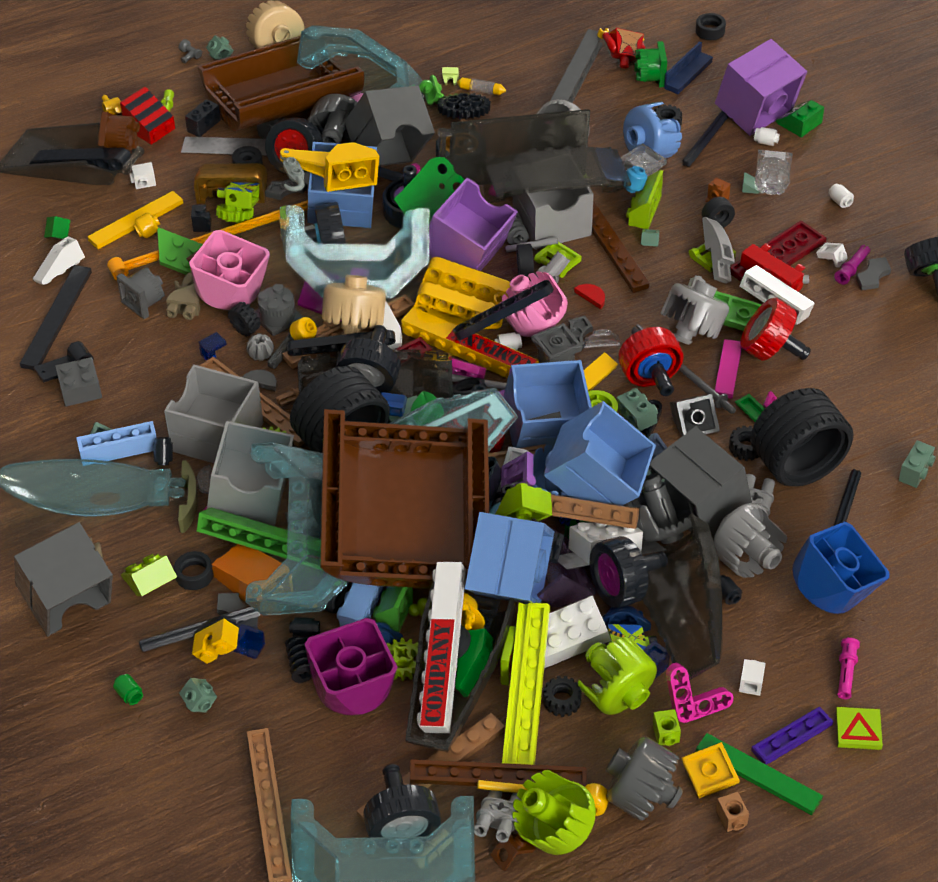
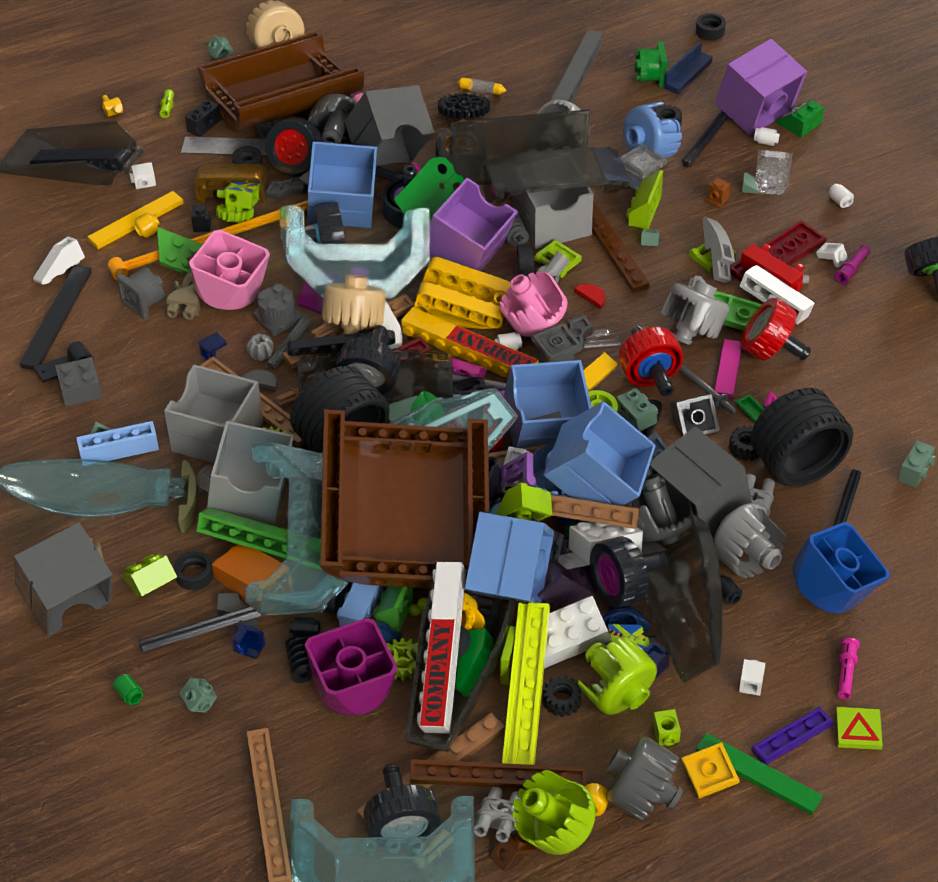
green panel [44,216,70,240] -> none
reddish brown piece [98,112,140,151] -> none
red slope [120,87,176,145] -> none
black brick [153,437,173,466] -> none
dark grey piece [179,39,202,63] -> none
yellow brick [192,619,239,664] -> none
black tyre [228,302,261,337] -> none
yellow slope [280,142,379,192] -> none
yellow head [290,317,317,340] -> none
clear light blue windscreen [297,25,425,102] -> none
blue piece [382,392,407,417] -> none
bright green hips [419,75,444,105] -> none
yellowish green tile [442,67,459,85] -> none
black beam [453,280,554,340] -> none
yellow bar [477,780,527,793] -> none
light grey bar [506,237,558,253] -> none
red torso [597,28,646,68] -> none
dark azure head [622,166,648,193] -> none
dark pink beam [666,663,734,723] -> none
black tyre [701,197,735,228] -> none
medium nougat brick [716,792,749,832] -> none
dark grey tile [856,257,891,290] -> none

